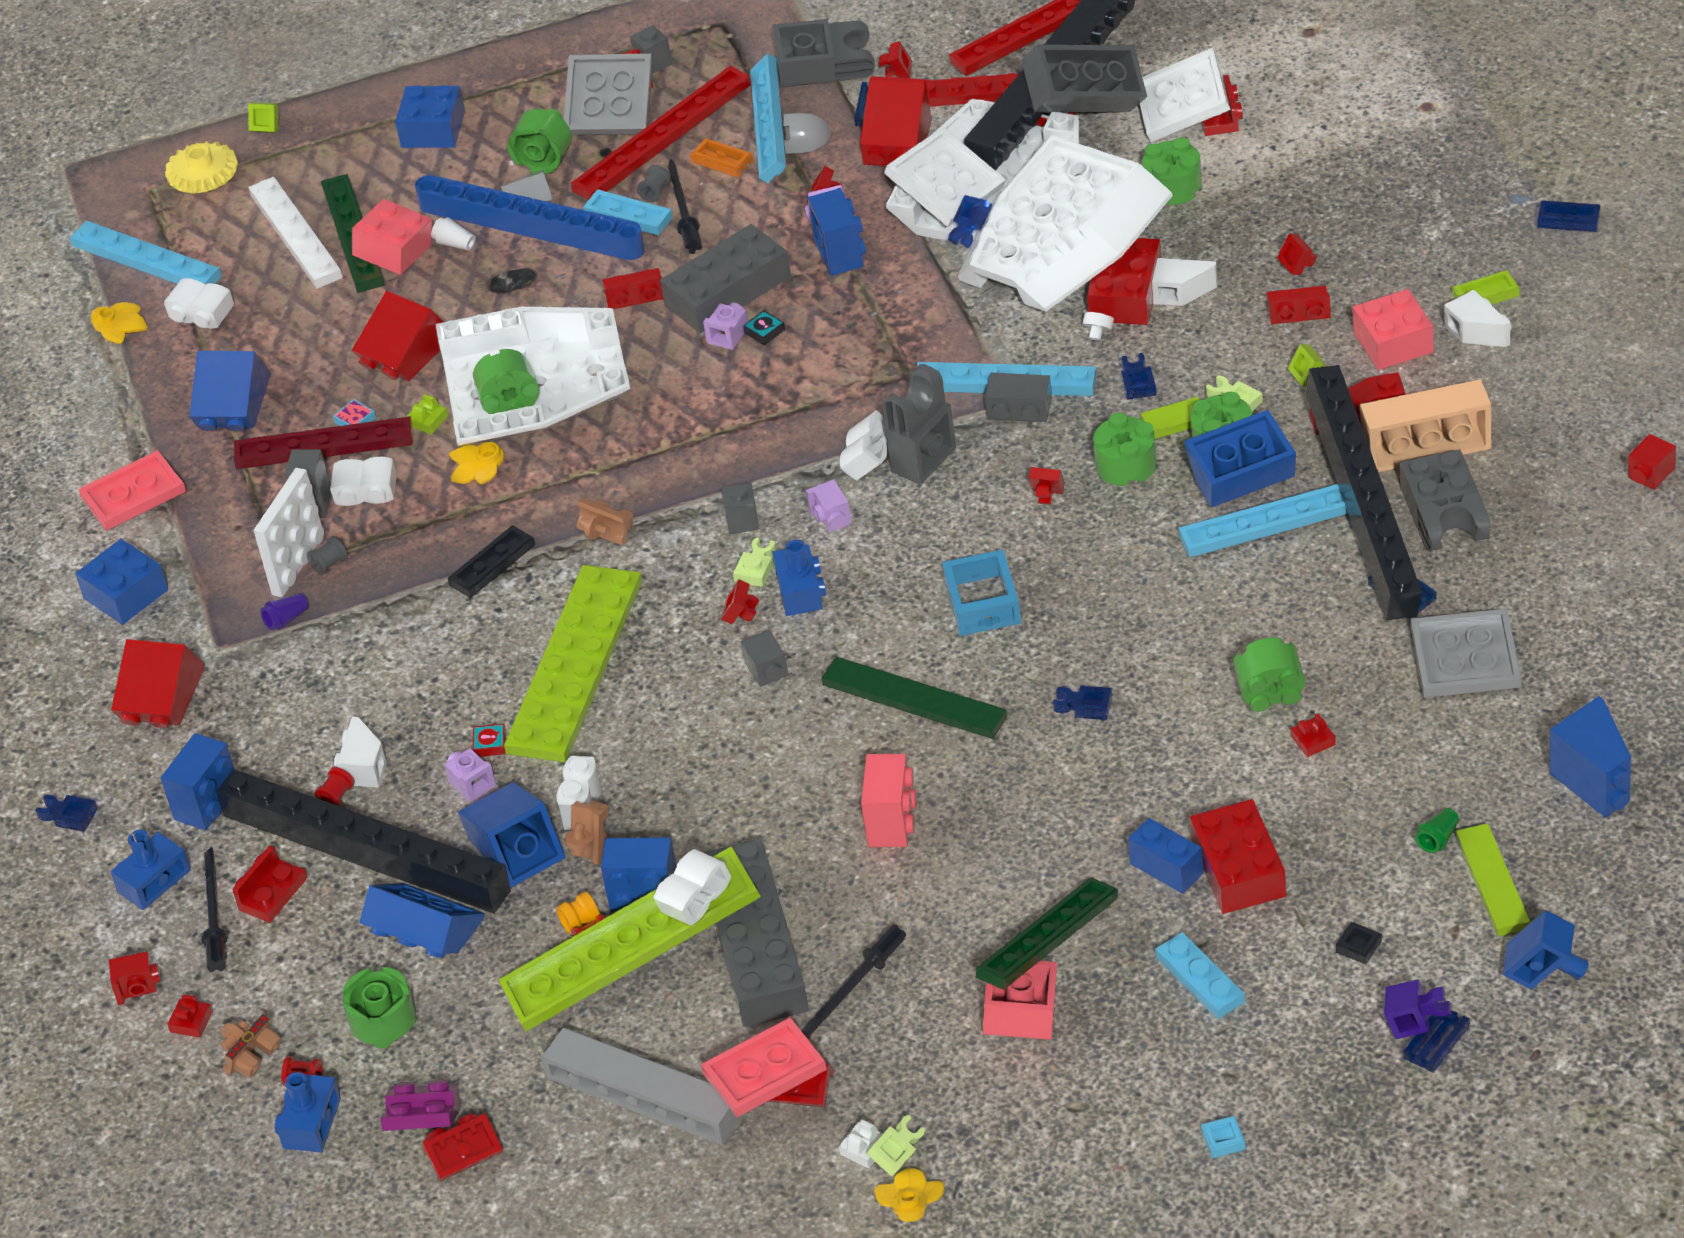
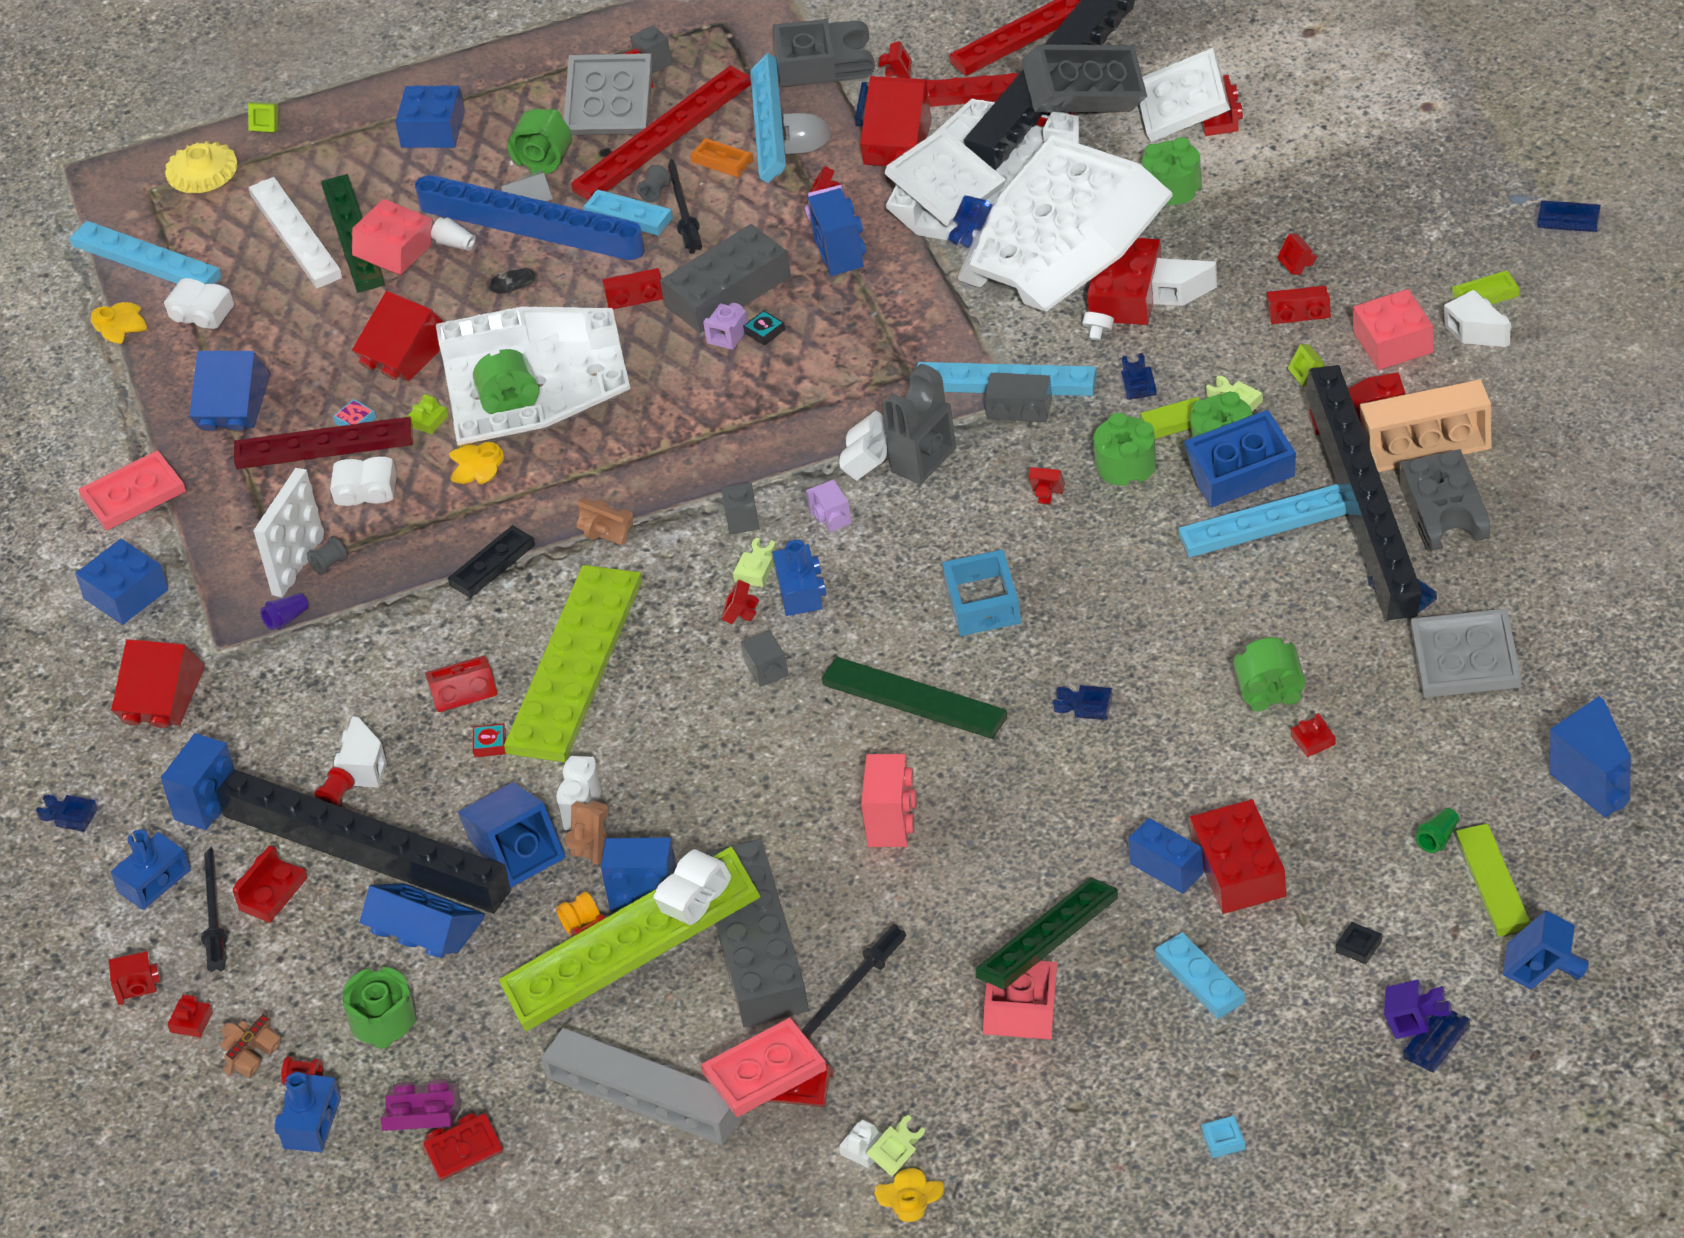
dark grey brick [285,450,332,518] -> none
lavender brick [444,748,496,802] -> none
red brick [1628,434,1676,490] -> none
none -> red bracket [425,655,497,712]

